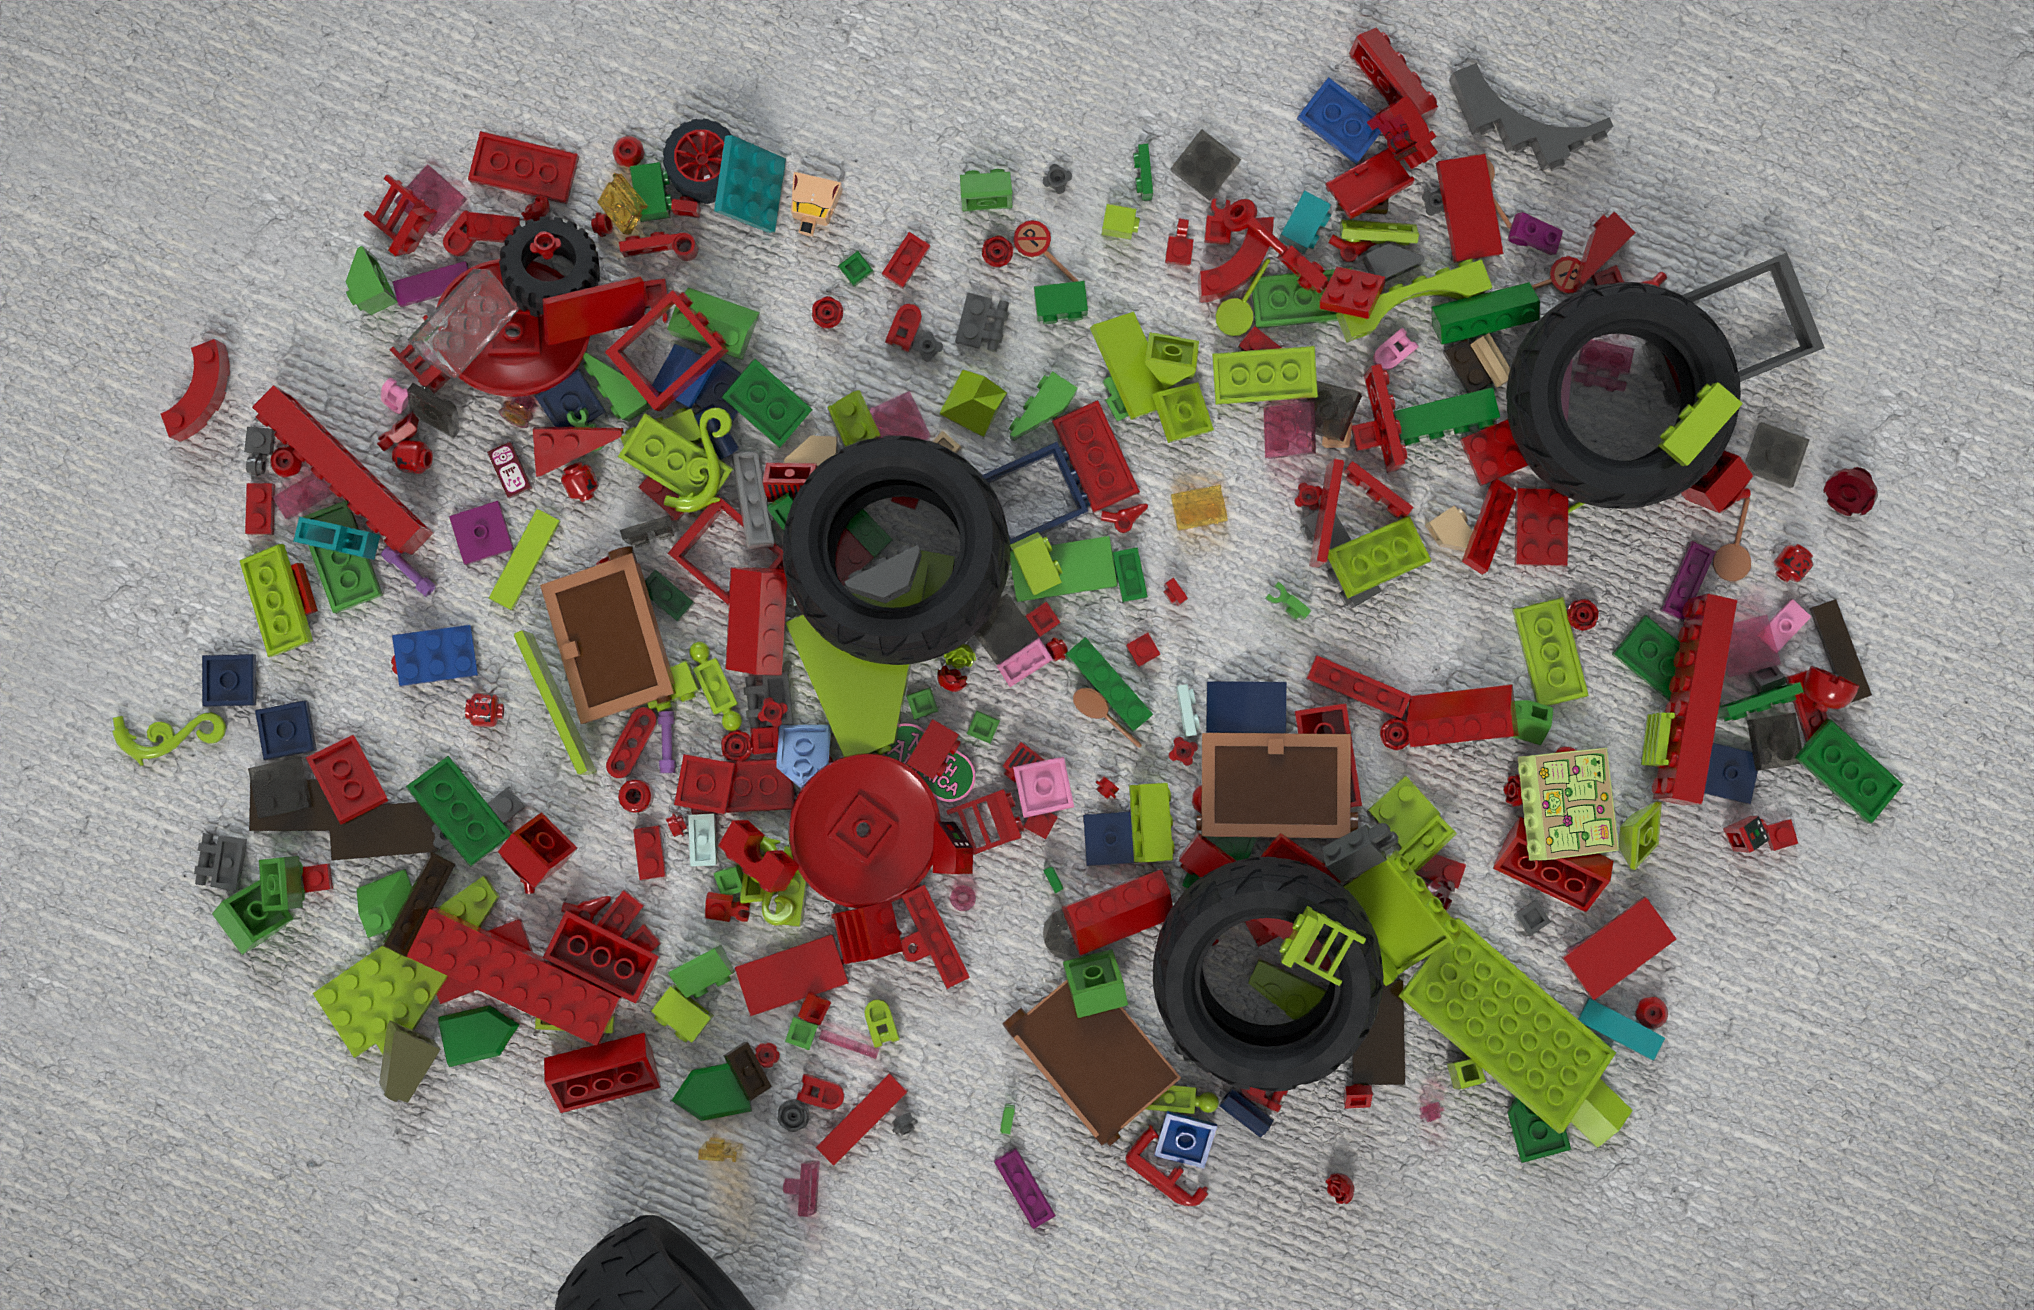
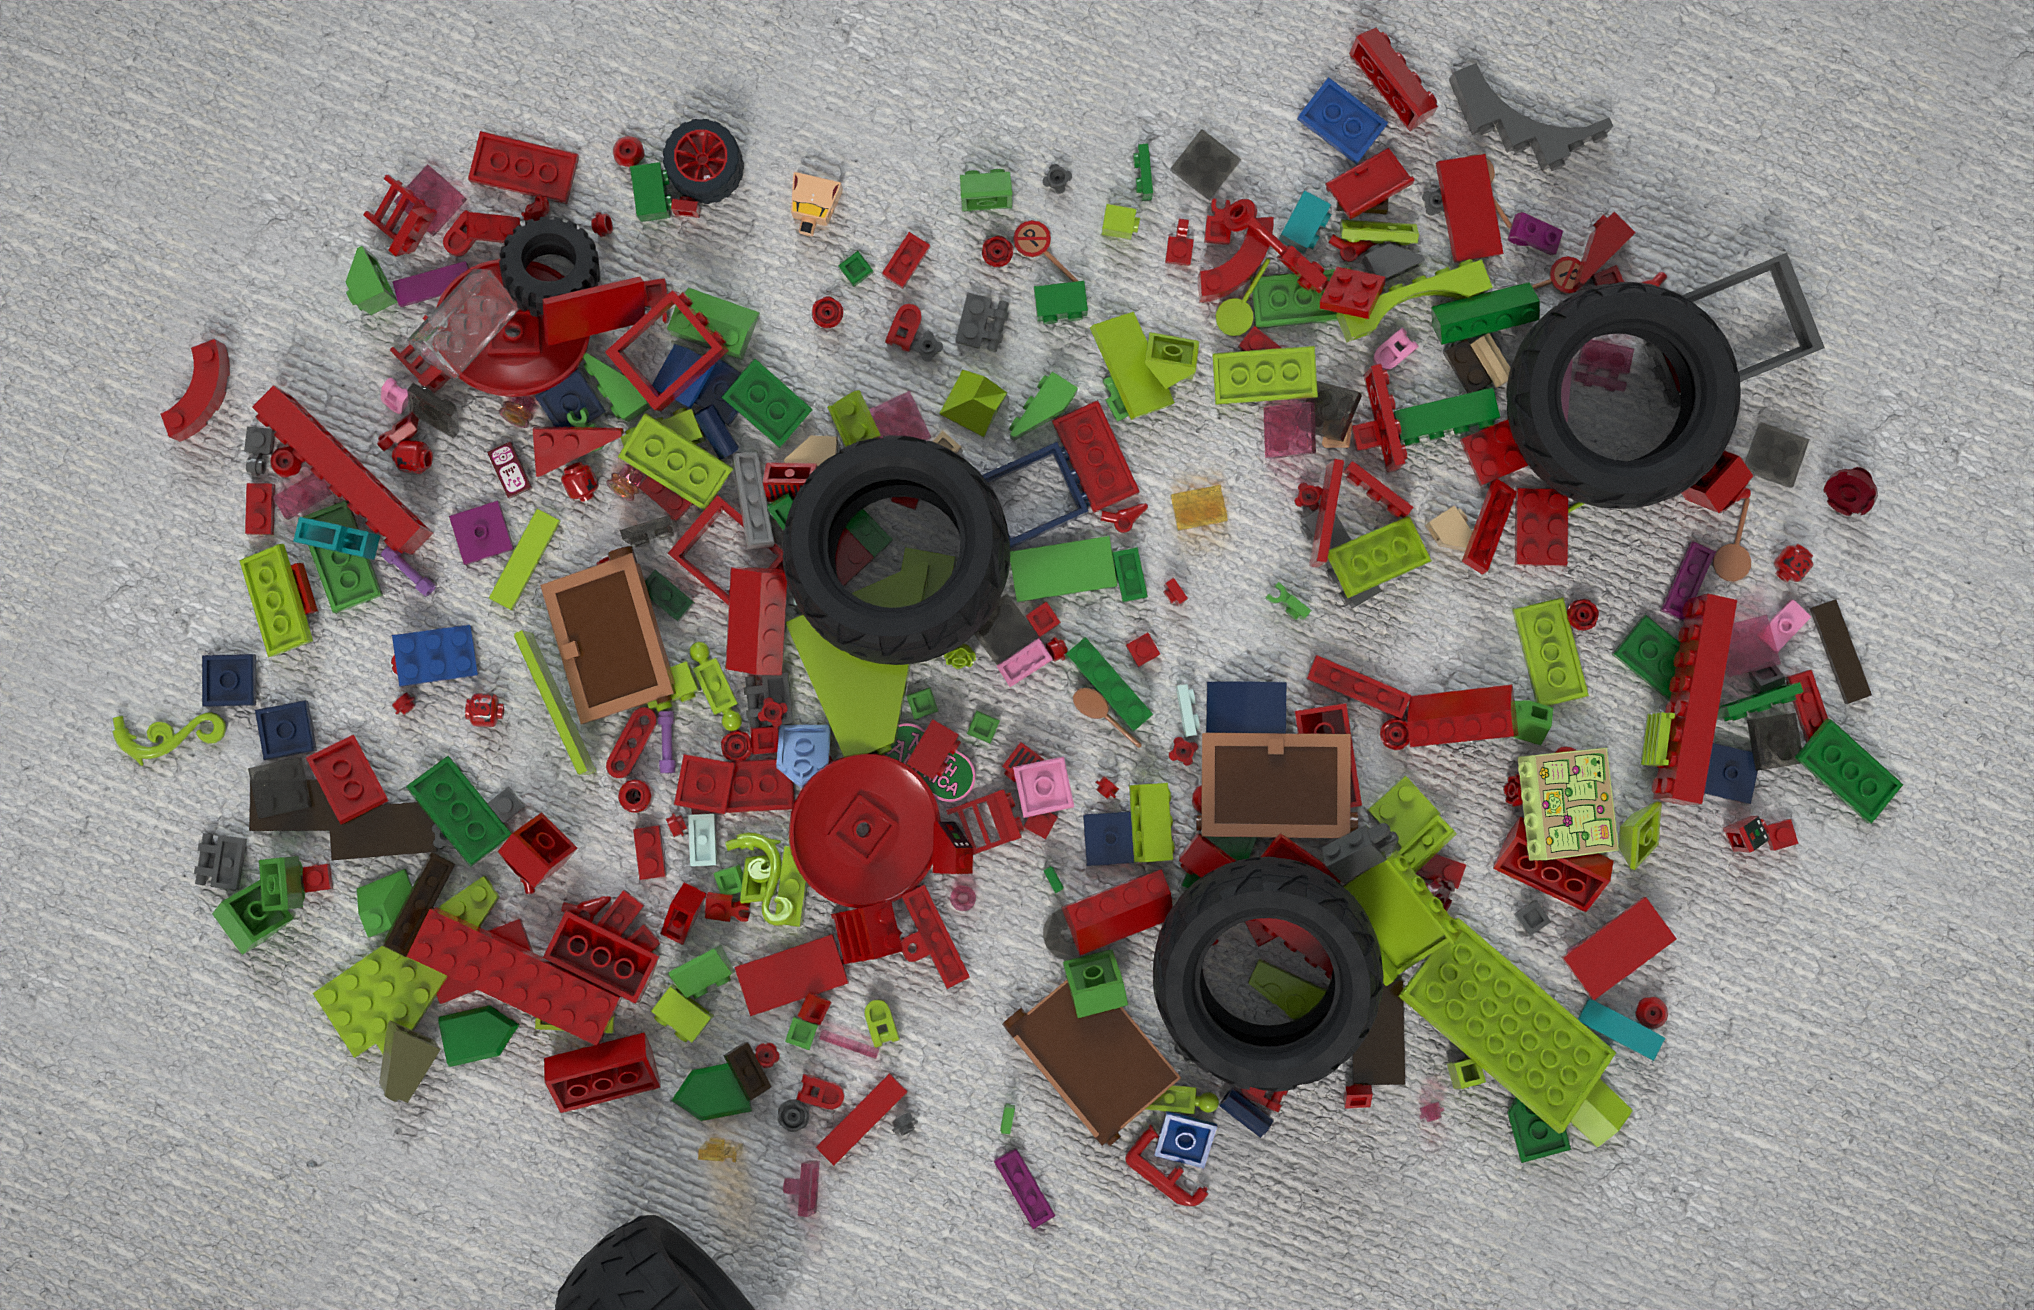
red plate [530,231,561,259] -> none
clear yellow plate [597,173,648,235] -> none
red plate [619,232,698,261] -> none
lime plant [664,408,732,513] -> none
teal plate [714,135,786,233] -> none
red arch [718,820,800,893] -> none
dark grey slope [844,545,922,603] -> none
red plate [937,666,968,692] -> none
lime brick [1010,532,1063,595] -> none
lime plate [1152,382,1214,443] -> none
lime plate [1279,906,1366,986] -> none
red plate [1325,1173,1355,1204] -> none
red hips [1367,95,1438,169] -> none
lime brick [1658,382,1743,466] -> none
red cylinder [1803,666,1859,712] -> none
none -> red plate [392,692,416,715]
none -> piece [606,464,644,501]
none -> red slope [660,882,707,945]

